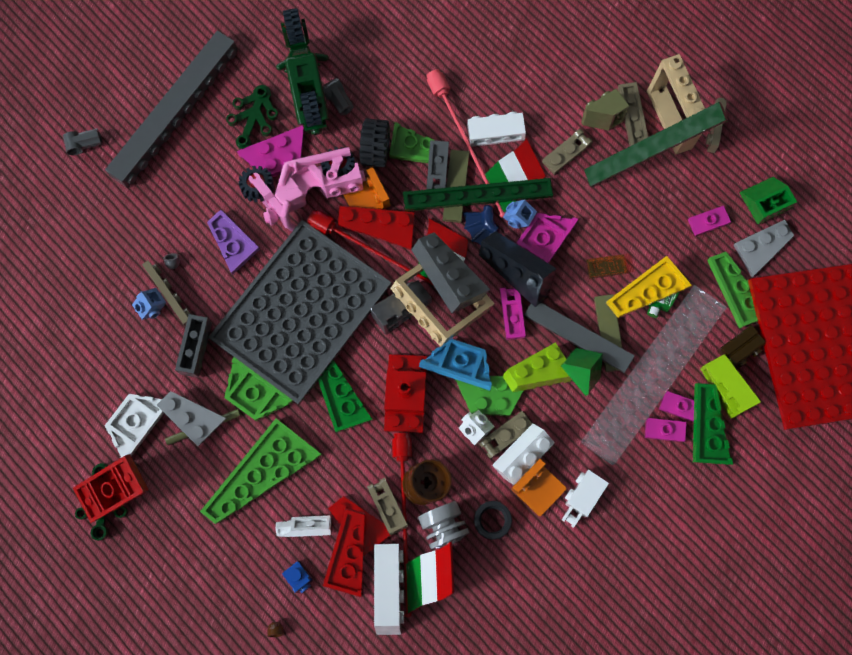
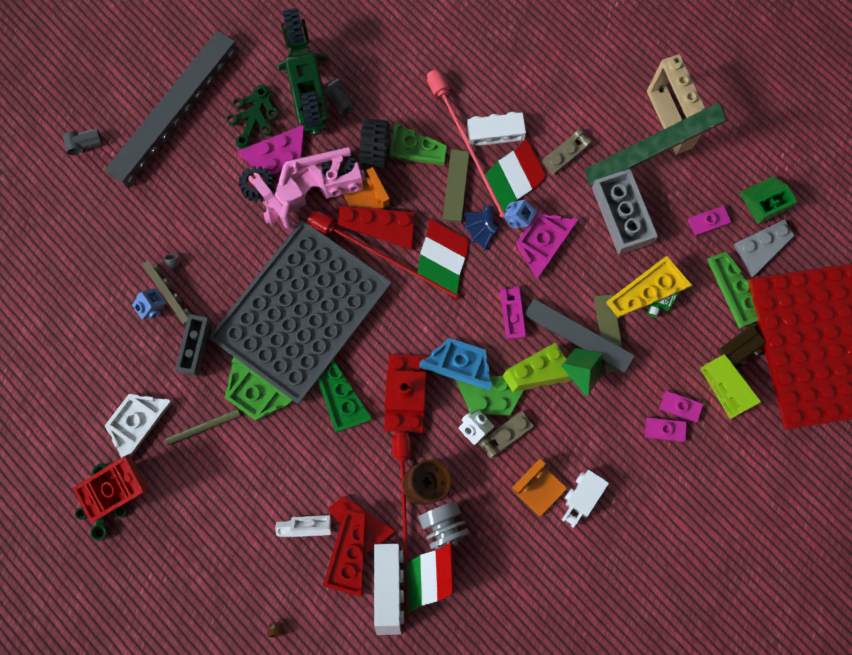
light grey wing [157,391,227,446] -> none
bright green wing [200,418,322,524] -> none
medium lavender wing [207,210,260,275] -> none
blue bracket [282,561,313,594] -> none
dark tan plate [367,477,408,536] -> none
flat silver wedge [370,280,432,335] -> none
tan window [391,264,495,347] -> none
dark green tile [403,178,553,212] -> none
dark grey wedge [411,232,490,313] -> none
dark grey plate [427,140,449,189] -> none
black tyre [474,501,512,540] -> none
black wedge [479,231,557,307] -> none
white brick [492,424,555,485] -> none
clear brick [580,285,727,465] -> none
olive slope [581,88,629,131] -> none
clear orange tile [586,254,627,279] -> none
dark tan plate [618,82,648,146] -> none
green wing [693,383,733,465] -> none
dark tan plate [706,98,726,153] -> none
none -> light grey brick [592,169,658,255]

